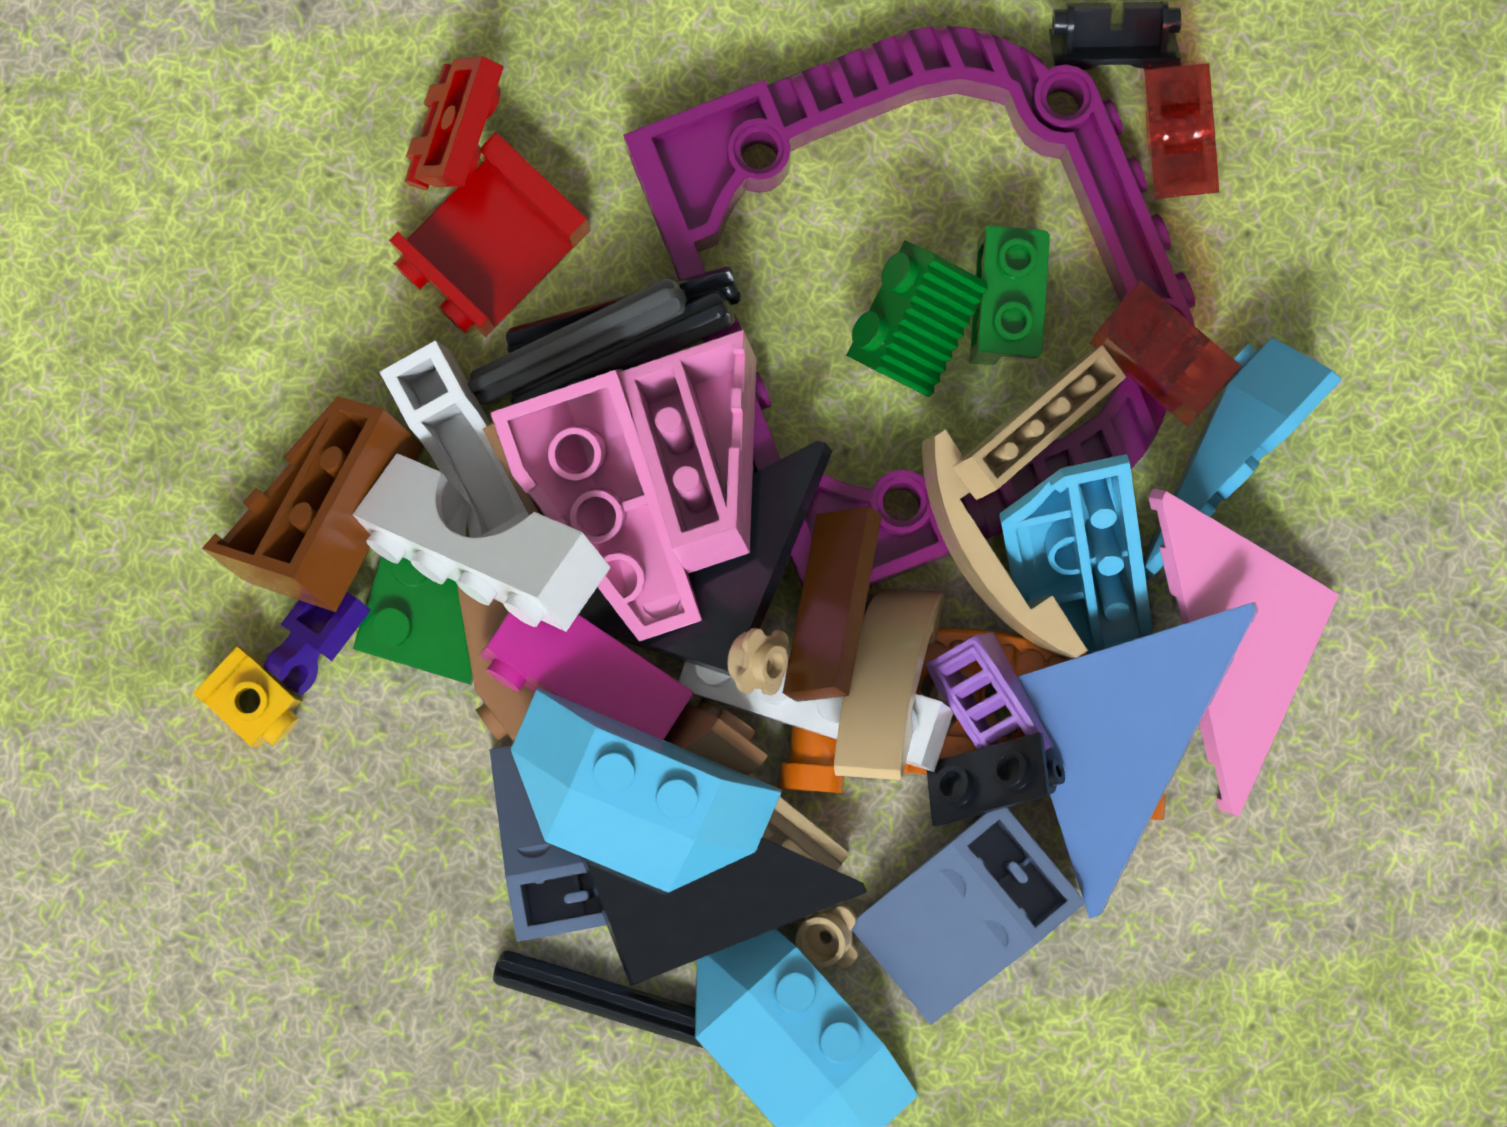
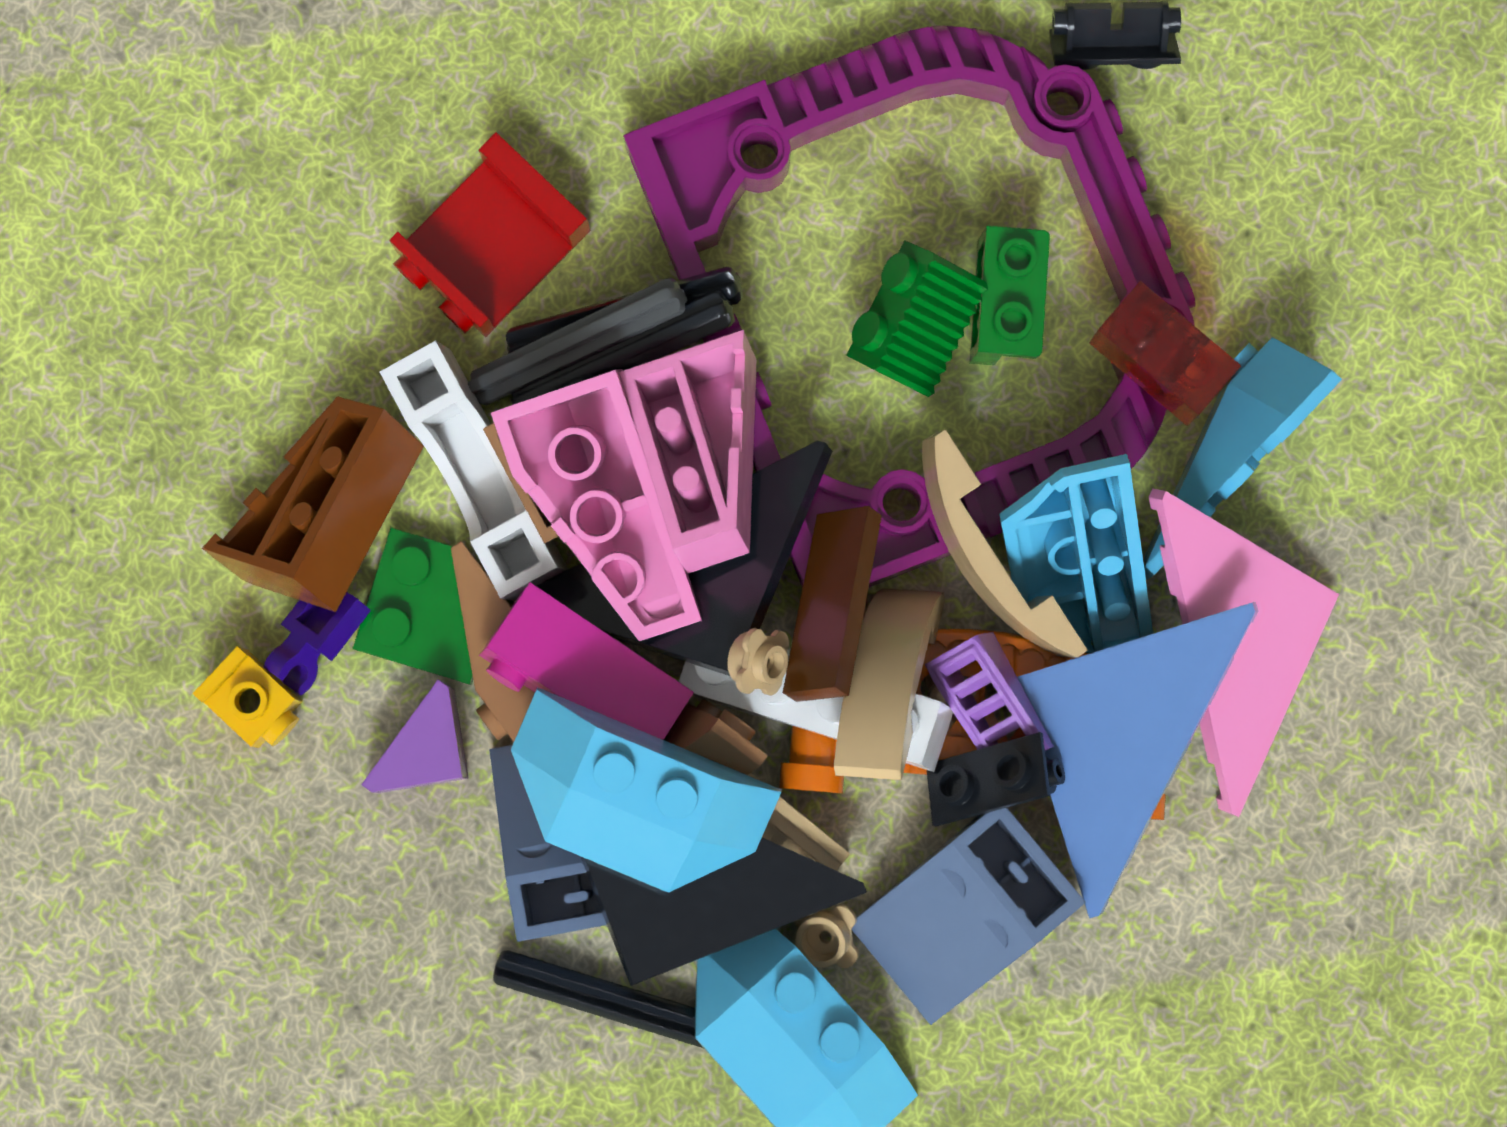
white arch [352,454,611,632] -> none
red plate [404,56,504,190] -> none
tan piece [952,345,1126,500] -> none
clear red brick [1141,59,1220,199] -> none
none -> medium lavender slope [361,680,468,793]

